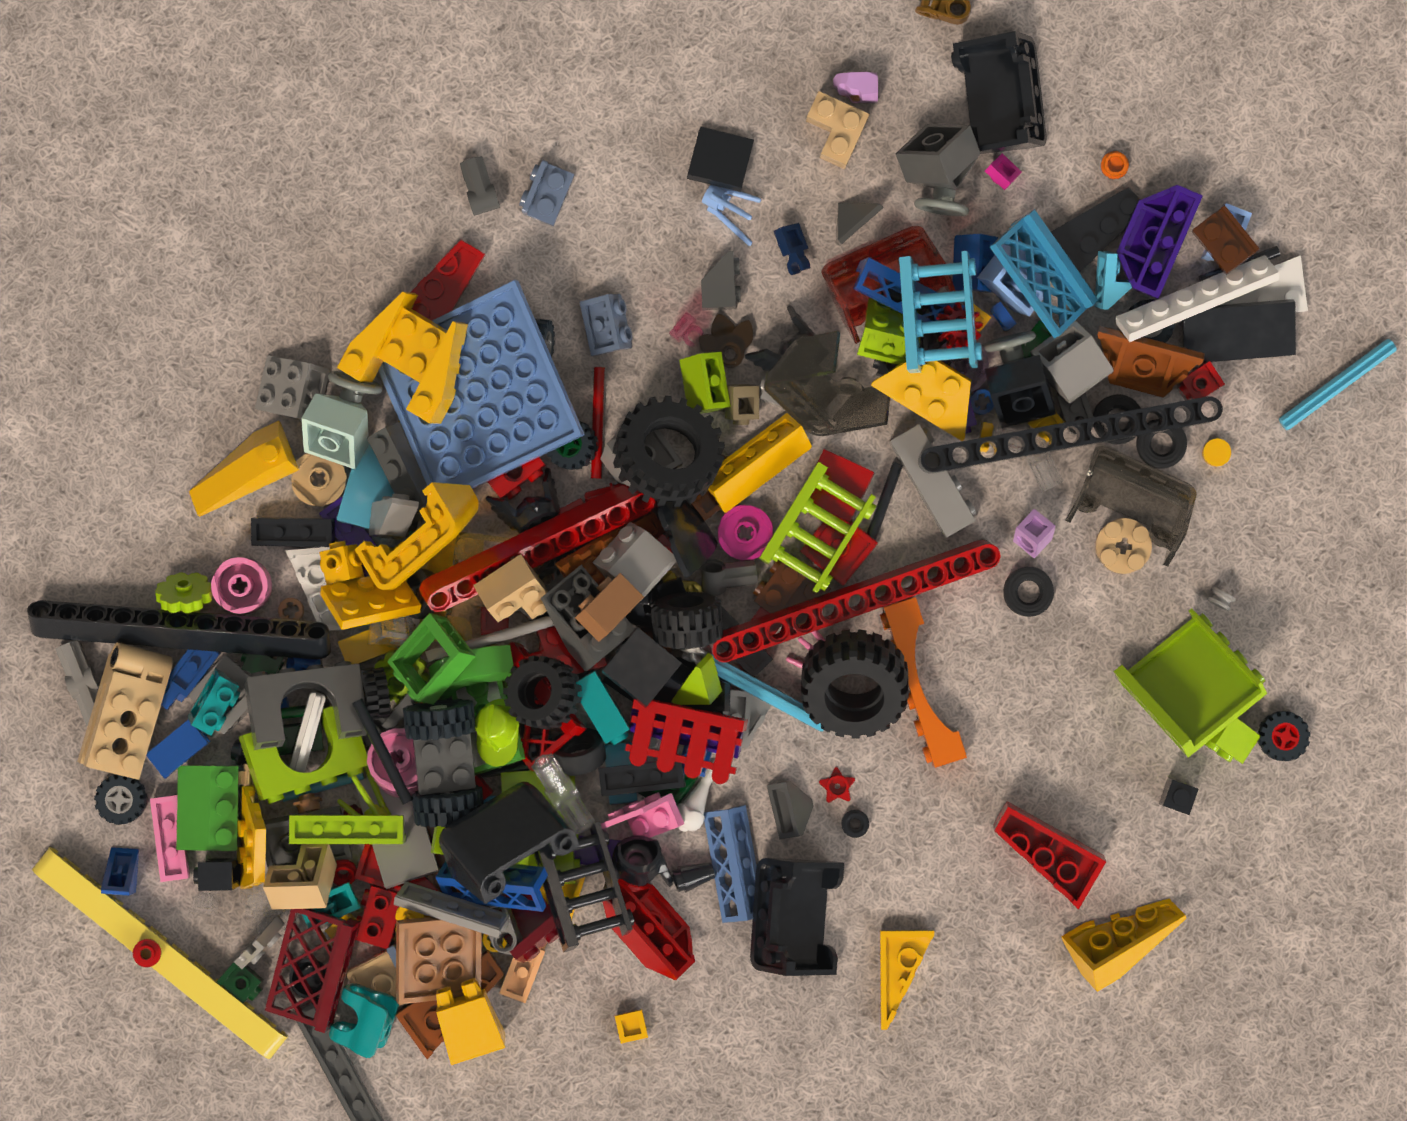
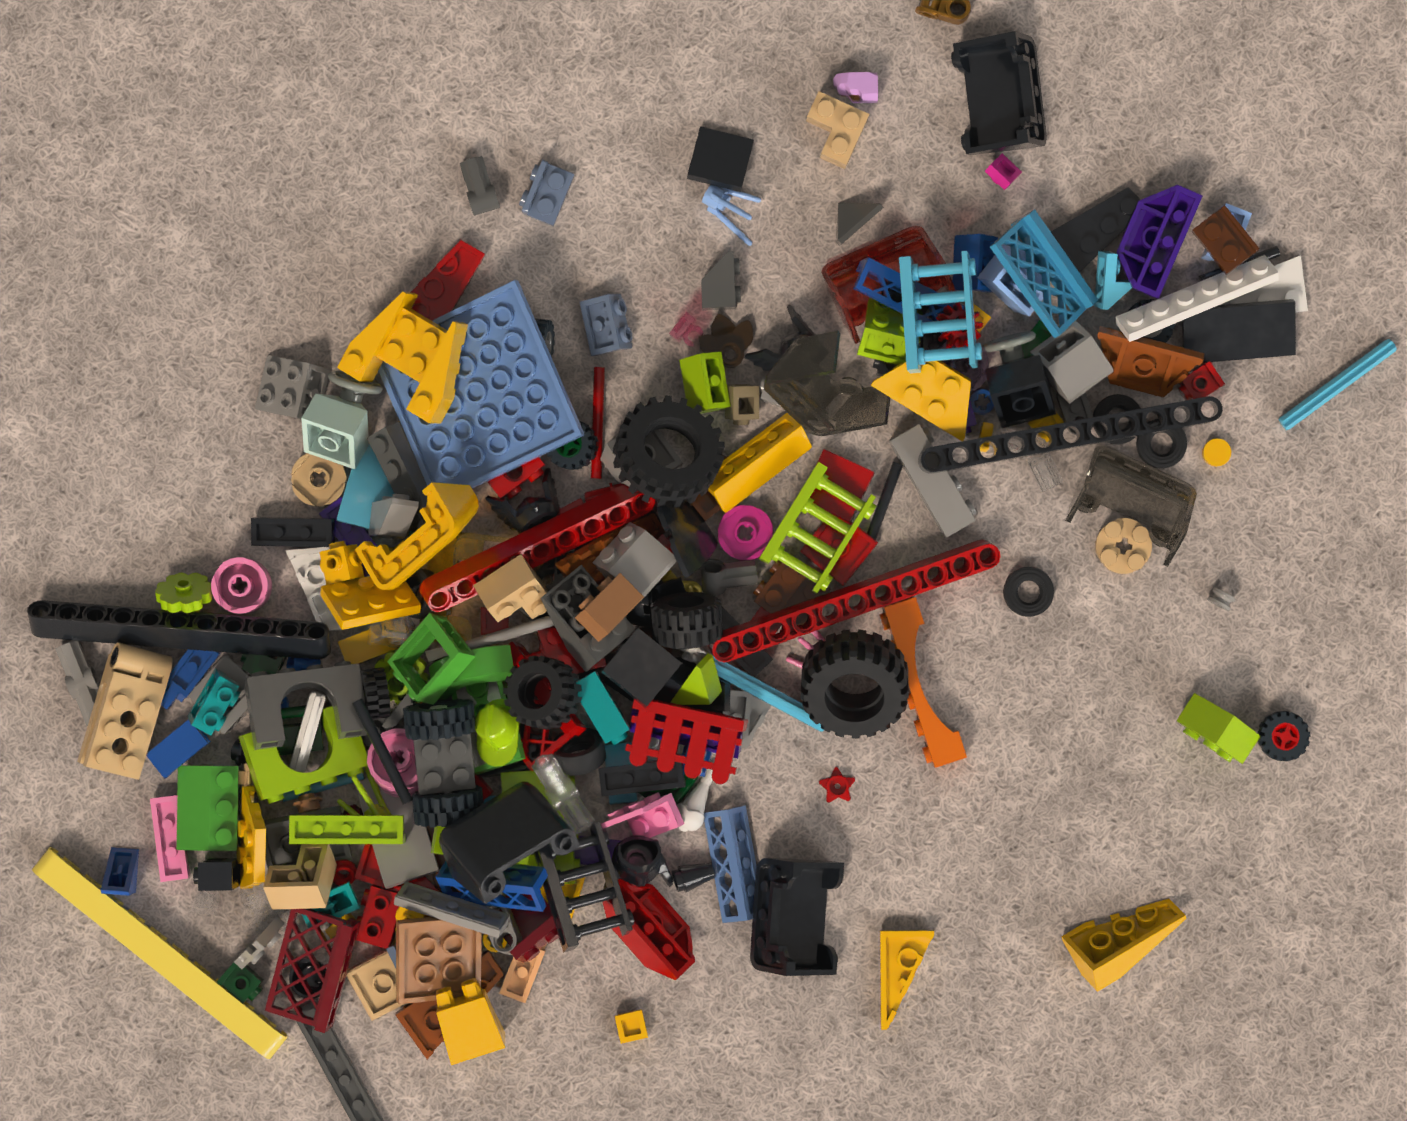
black wheel [94,774,147,825] -> none
red plate [133,939,162,967] -> none
yellow wedge [189,420,299,517] -> none
medium nougat bush [278,598,304,620] -> none
teal piece [329,983,399,1058] -> none
dark grey slope [767,781,814,840] -> none
dark blue plate [774,223,810,276] -> none
black plate [841,810,869,838] -> none
dark grey piece [895,124,981,216] -> none
blue tile [990,301,1017,332] -> none
red wedge [993,801,1107,910] -> none
lavender brick [1013,509,1056,558] -> none
orange plate [1101,151,1129,179] -> none
lime panel [1113,608,1267,758] -> none
black brick [1159,778,1199,815] -> none

